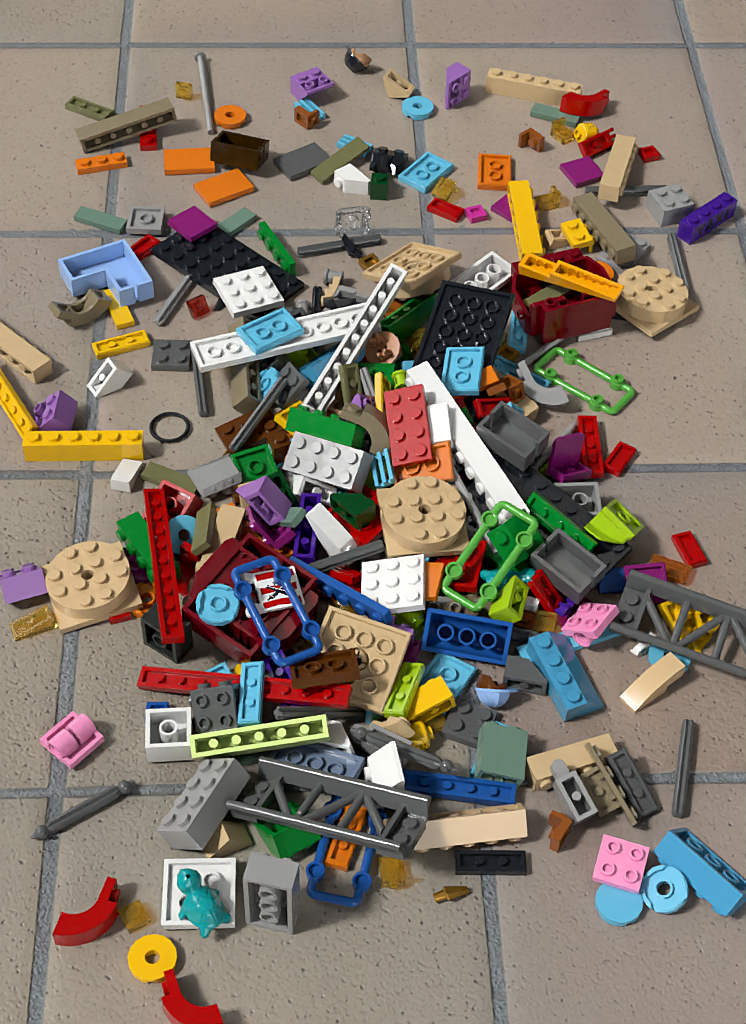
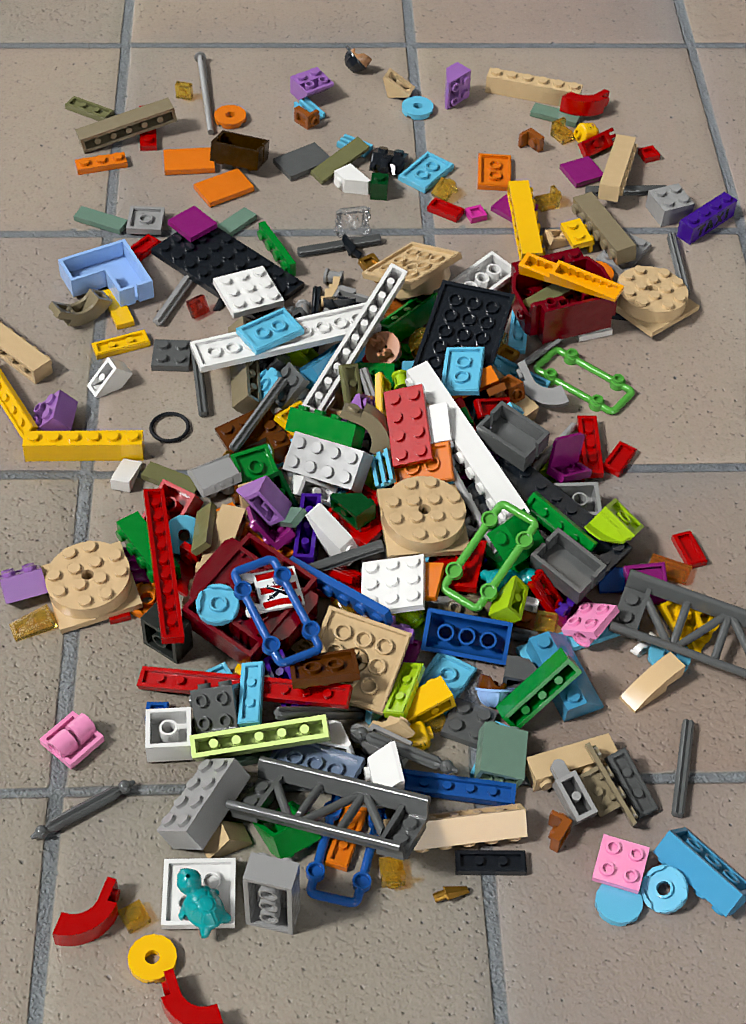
none -> green brick [496,648,582,728]

